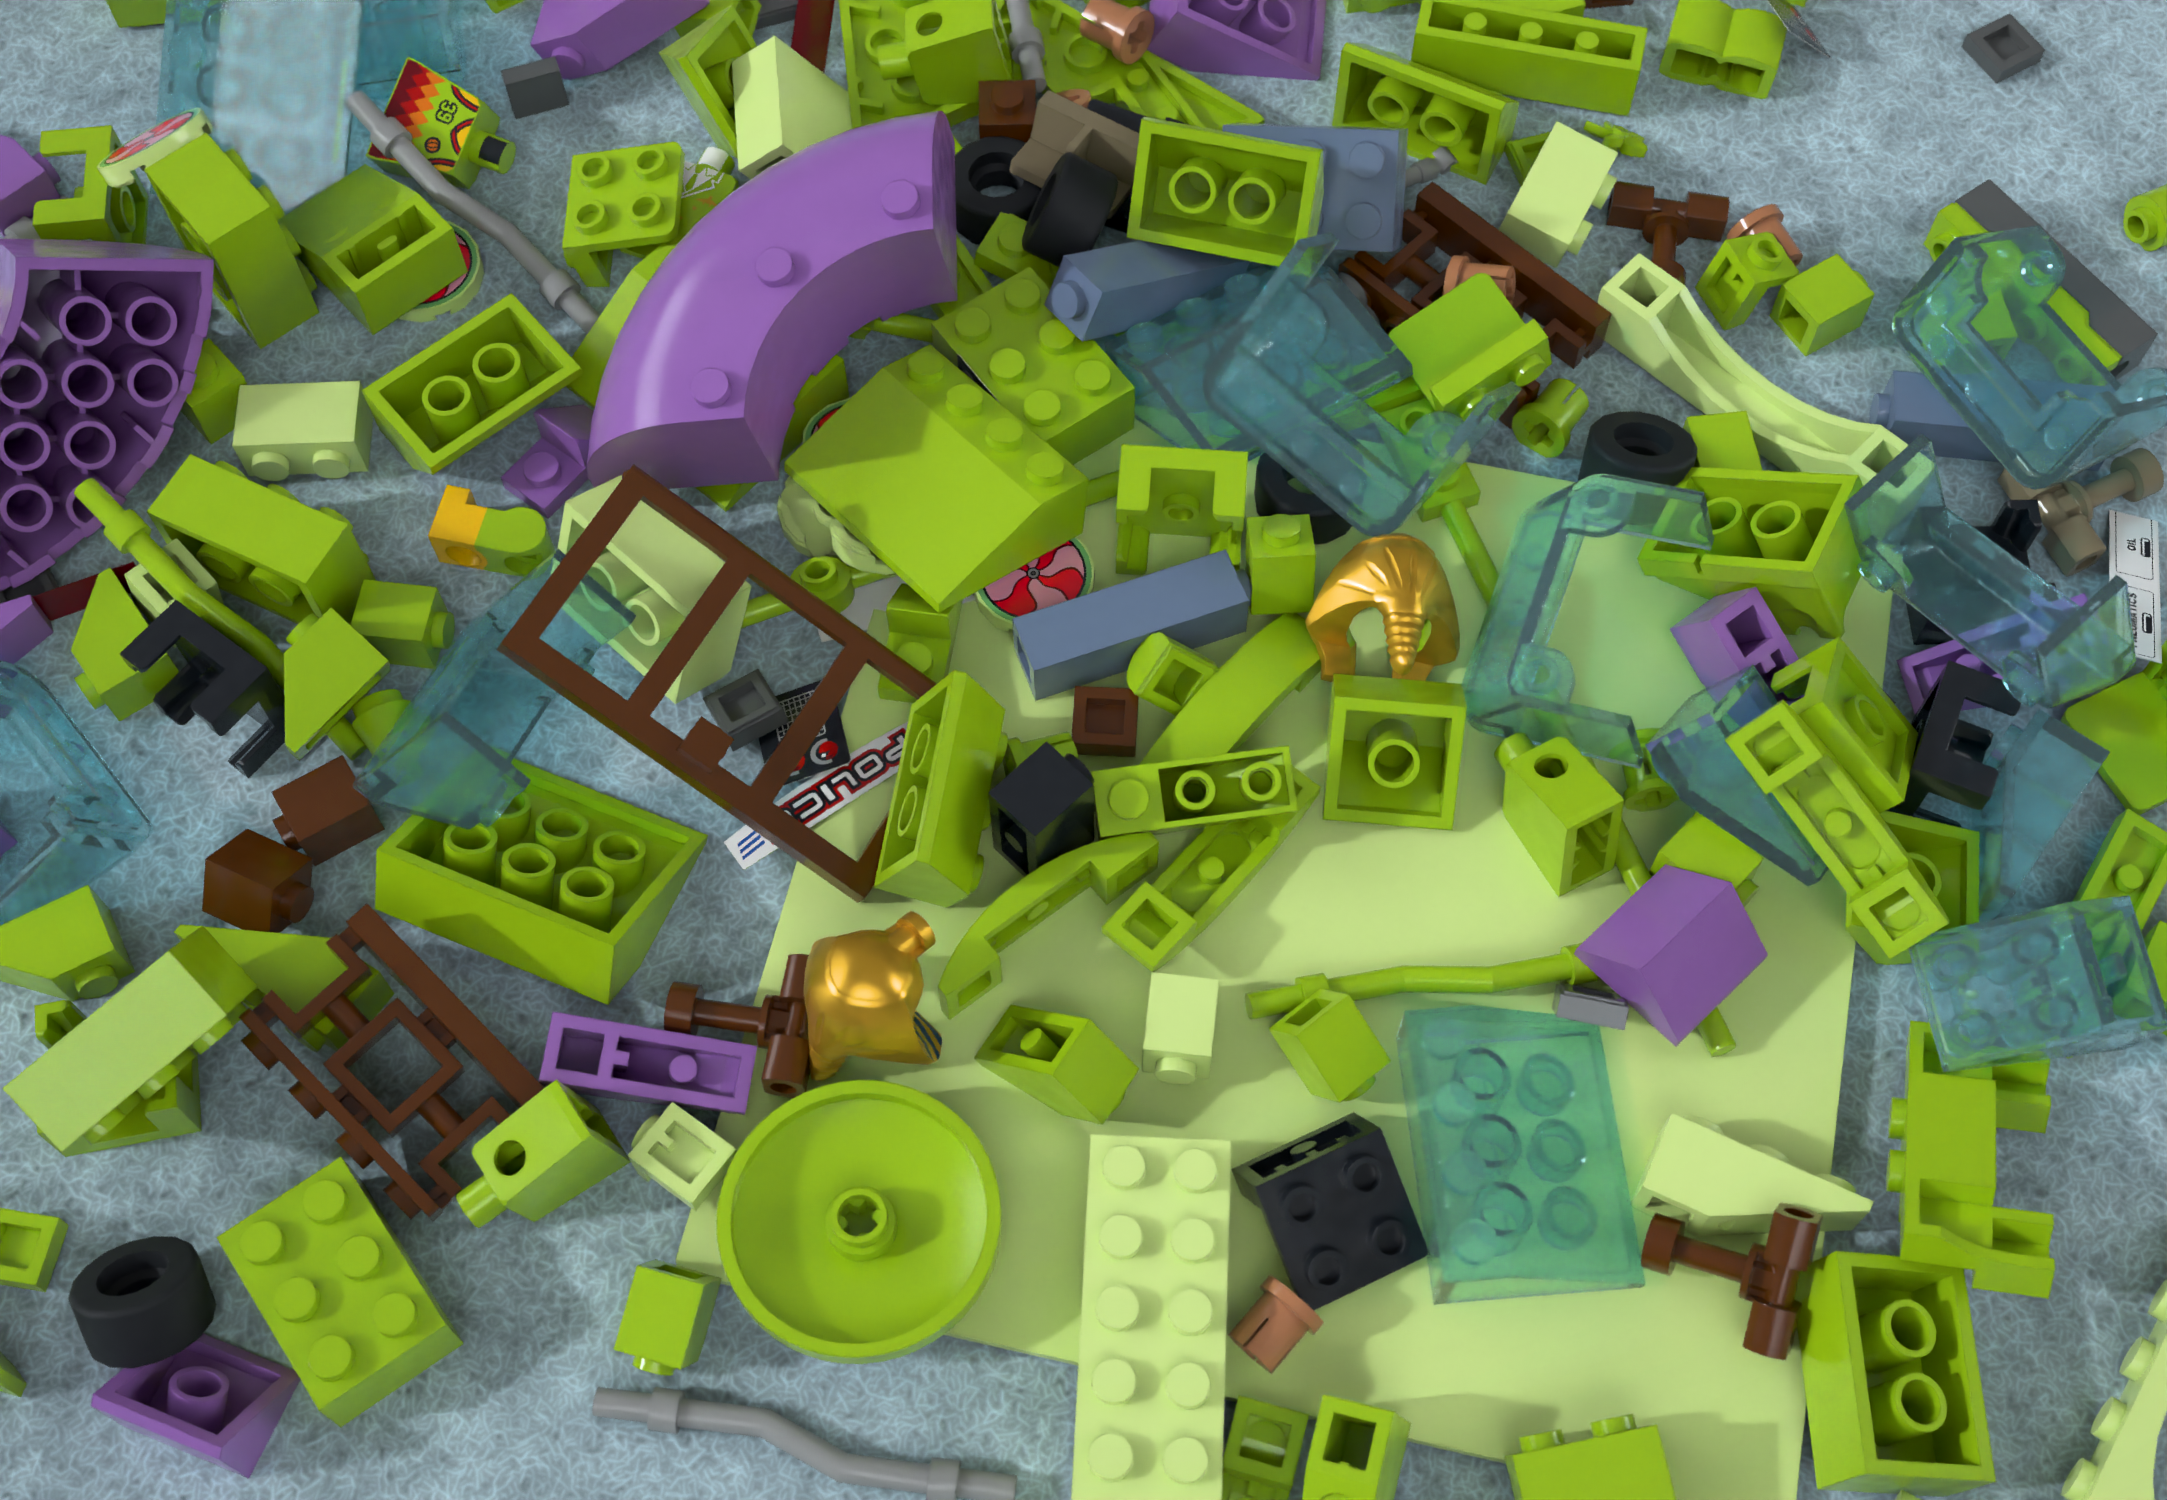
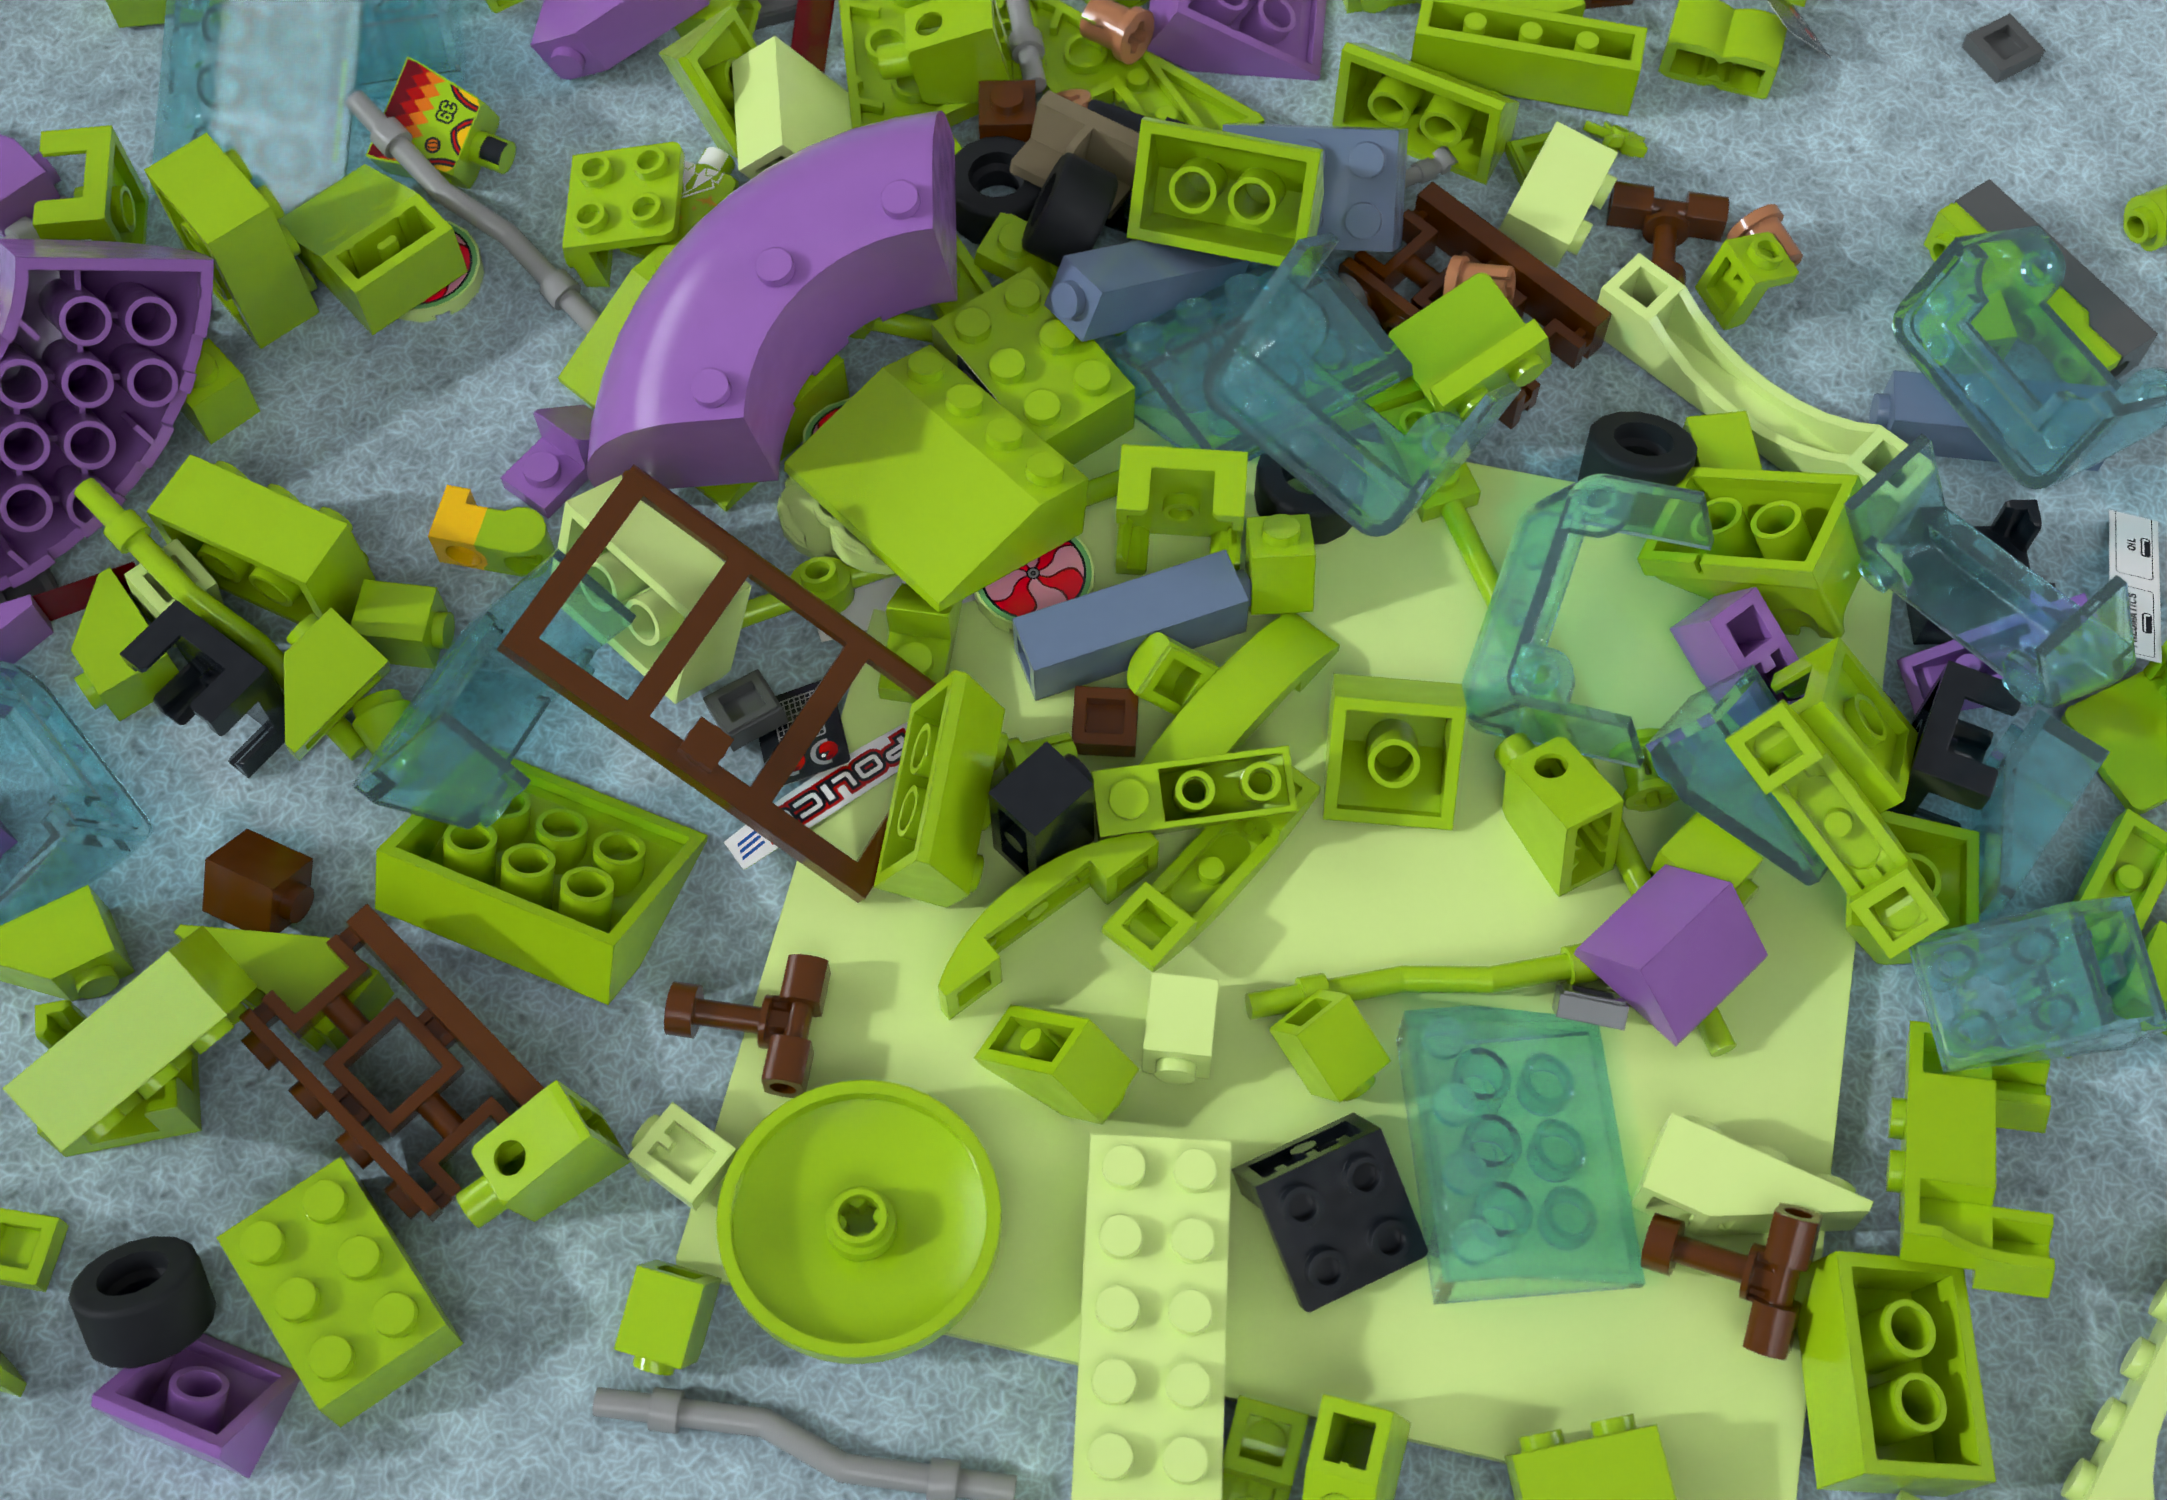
yellowish green tile [97,108,213,188] -> none
yellowish green brick [232,381,373,481] -> none
reddish brown brick [272,755,385,866] -> none
lime slope [362,293,583,475] -> none
dark grey tile [501,56,569,119] -> none
medium lavender slope [539,1011,757,1115] -> none
pearl gold piece [804,911,942,1081] -> none
nougat bush [1229,1275,1324,1374] -> none
pearl gold piece [1305,533,1460,682] -> none
lime bush [1512,378,1589,458] -> none
lime brick [1769,253,1875,357] -> none
dark tan bar [1997,448,2164,577] -> none

